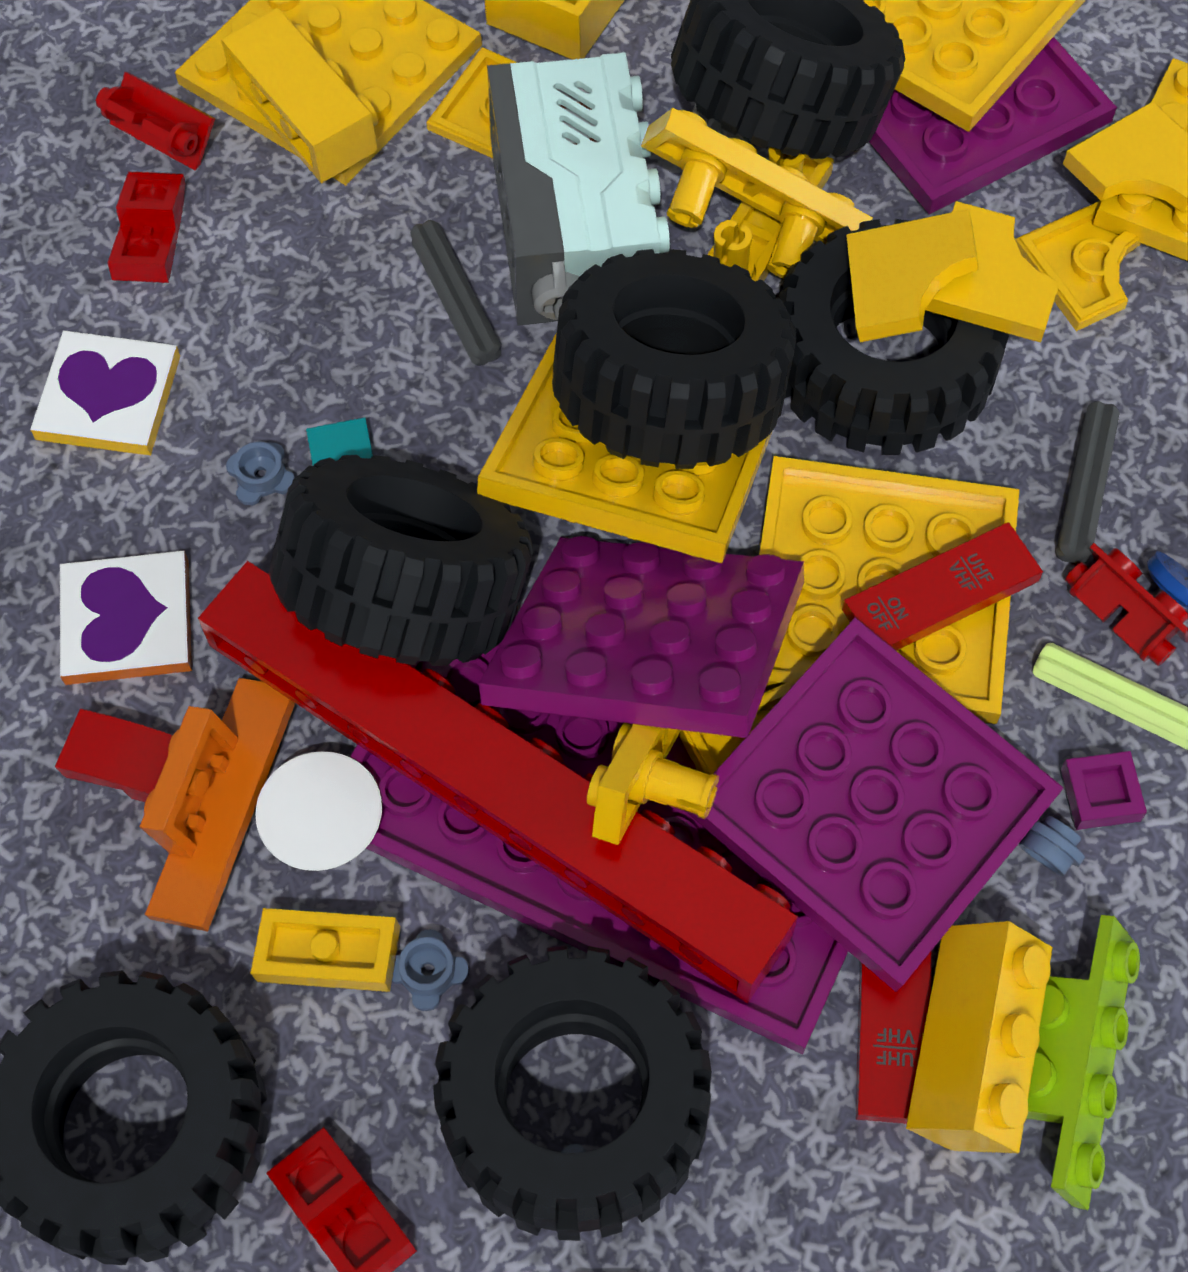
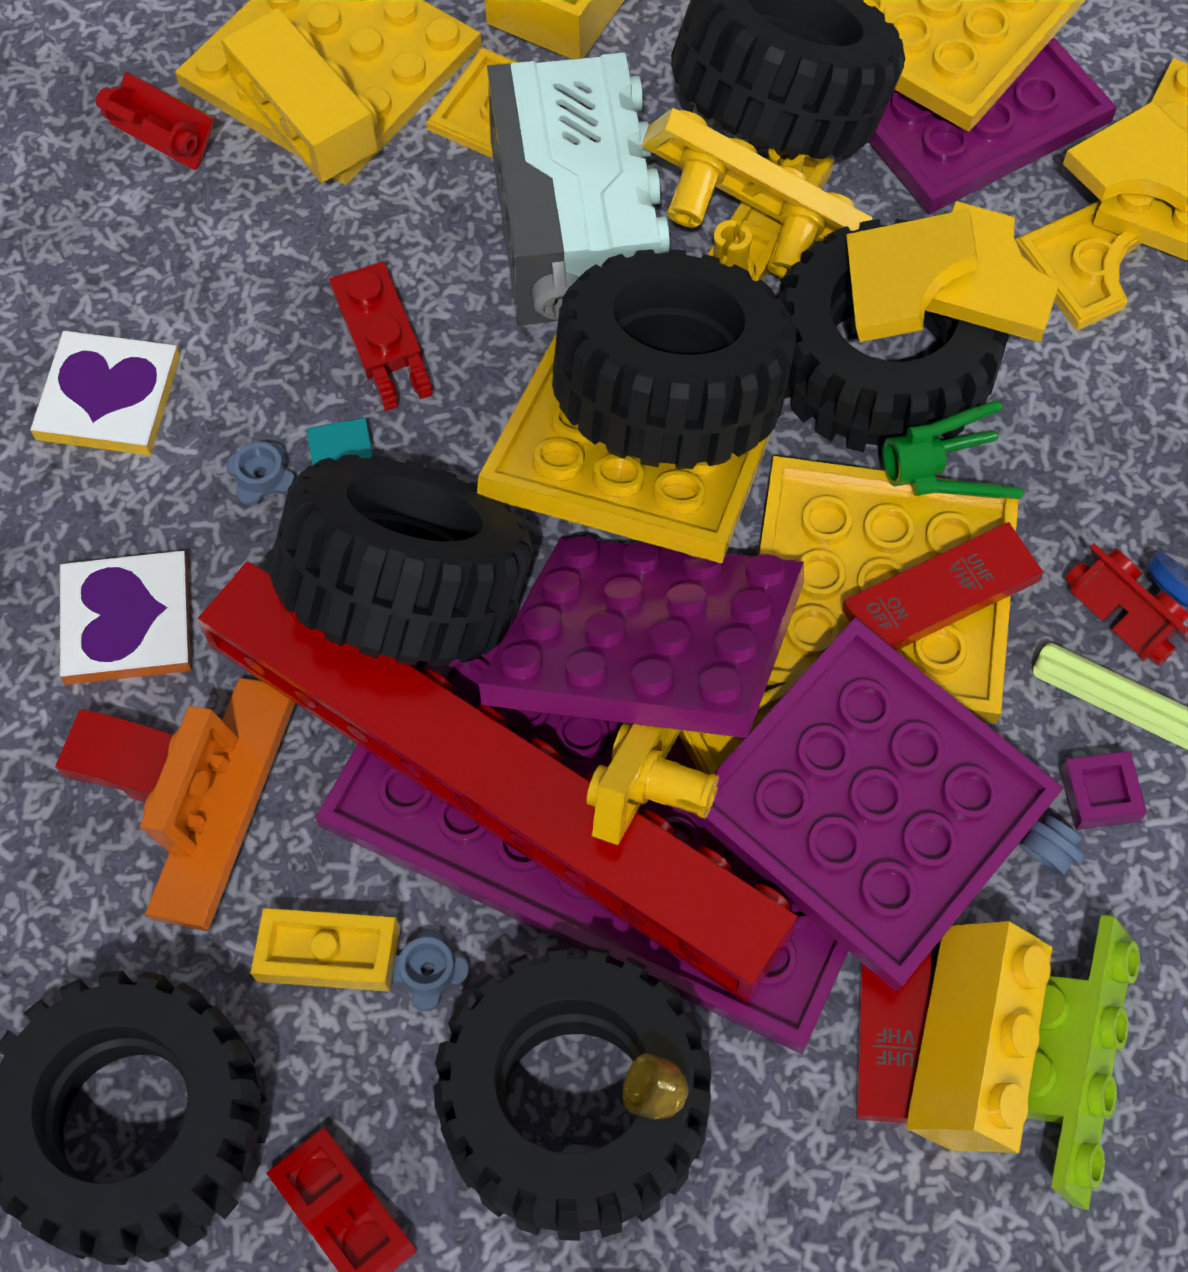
red slope [108,172,185,283] -> none
white sticker [255,751,382,871] -> none
dark grey axle [410,220,501,366] -> none
dark grey axle [1056,401,1120,565] -> none
none -> red hinge [329,261,433,411]
none -> clear yellow hinge [623,1054,689,1119]
none -> green plant [883,400,1024,499]

